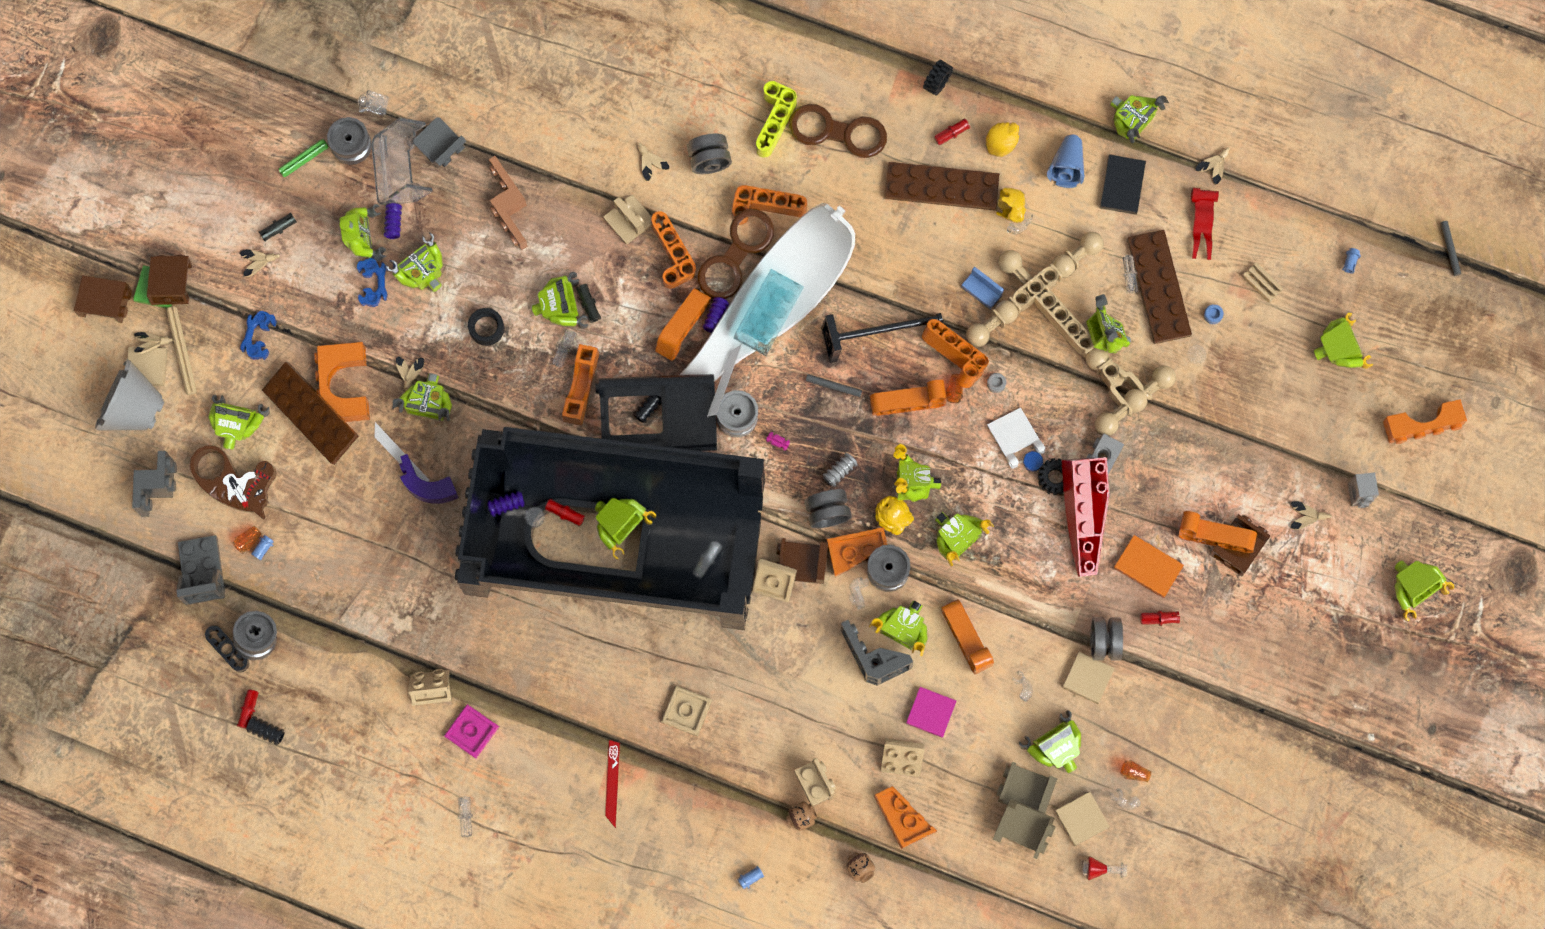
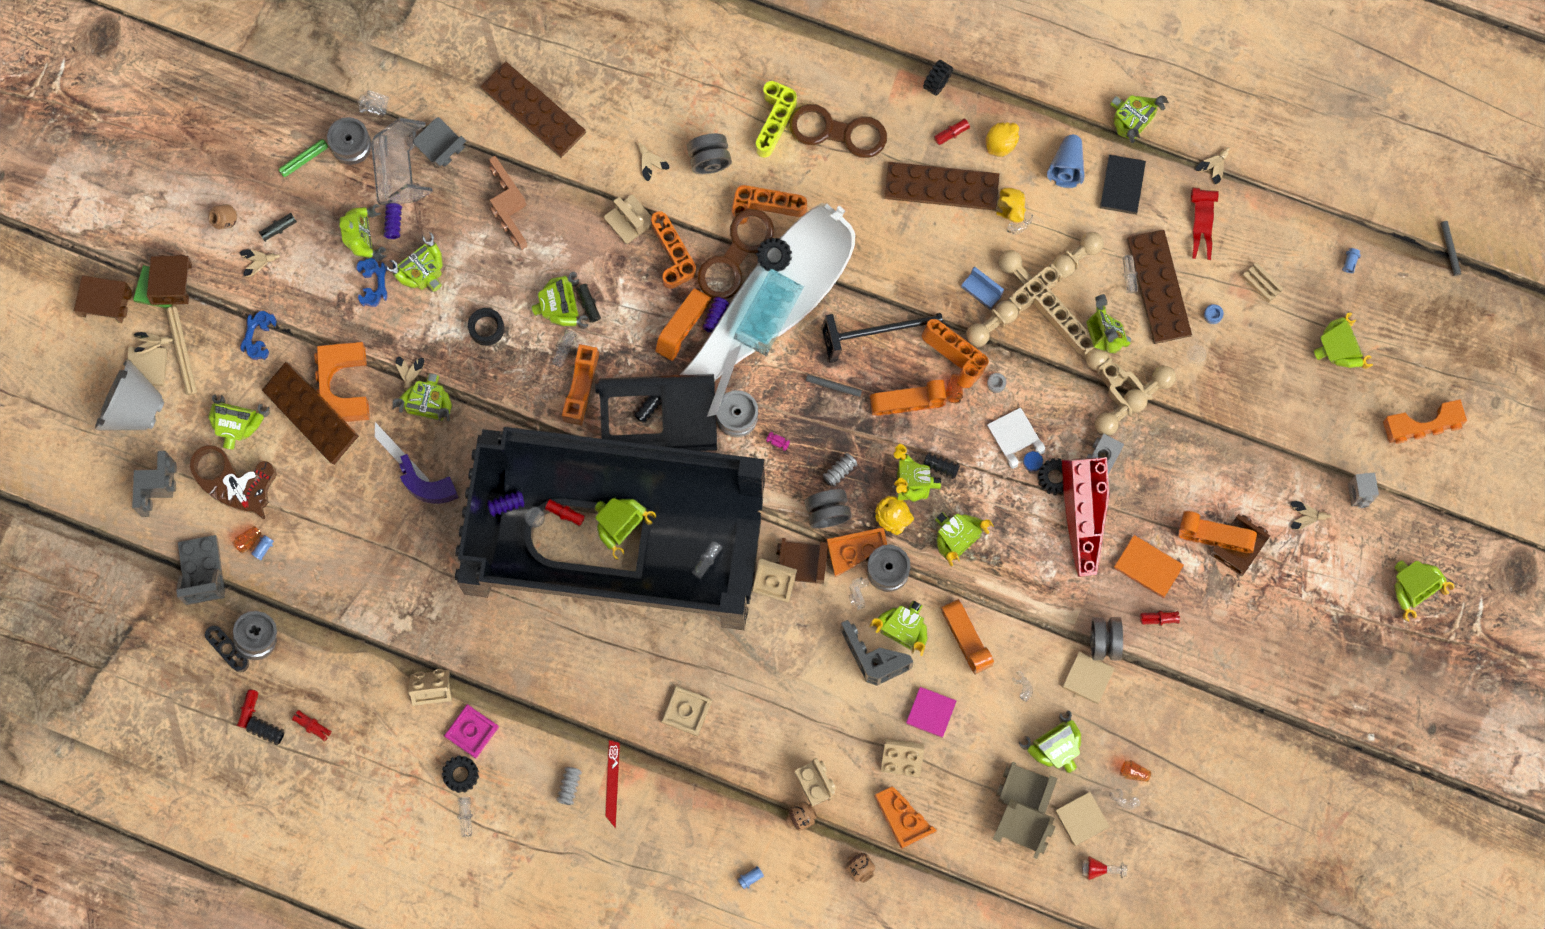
none -> medium nougat head [208,204,237,230]
none -> red pin [292,710,332,742]
none -> black tyre [442,755,479,793]
none -> reddish brown plate [480,61,586,158]
none -> light grey piece [556,767,582,805]
none -> black tyre [756,238,792,272]
none -> black piece [923,452,960,479]

